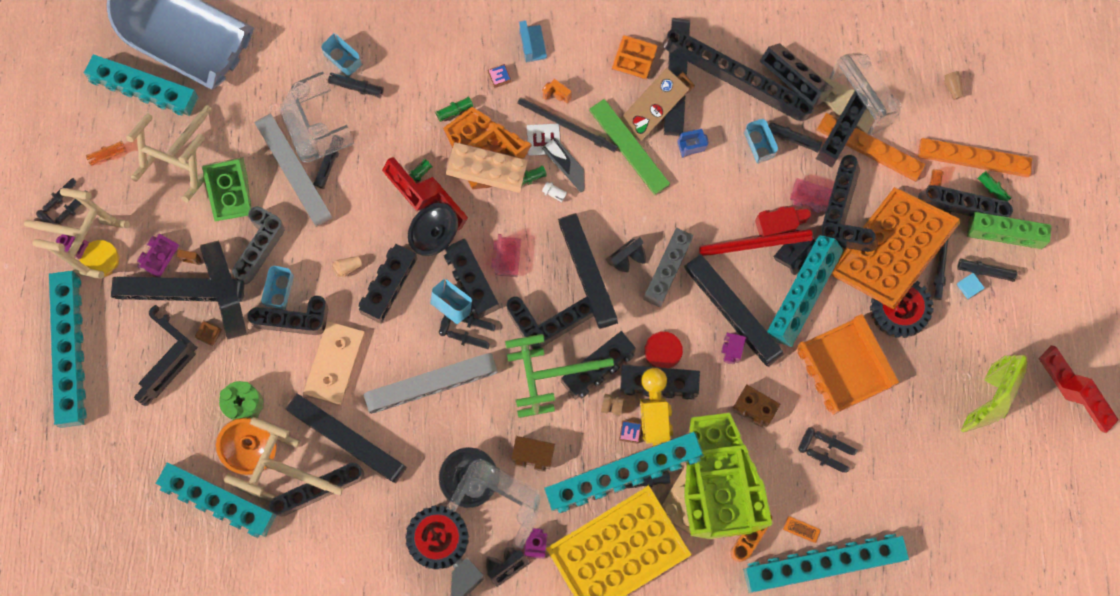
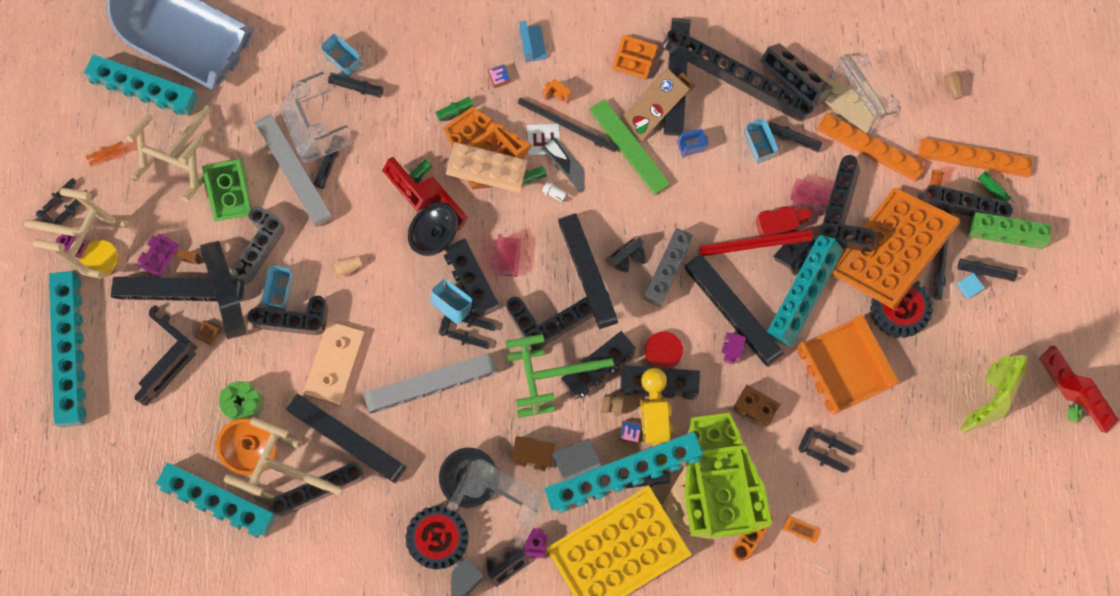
black brick [358,244,418,324] -> none
teal brick [743,533,909,593] -> none
black brick [816,91,871,168] -> none
none -> dark grey slope [552,438,601,482]
none -> bright green plate [1068,403,1082,424]

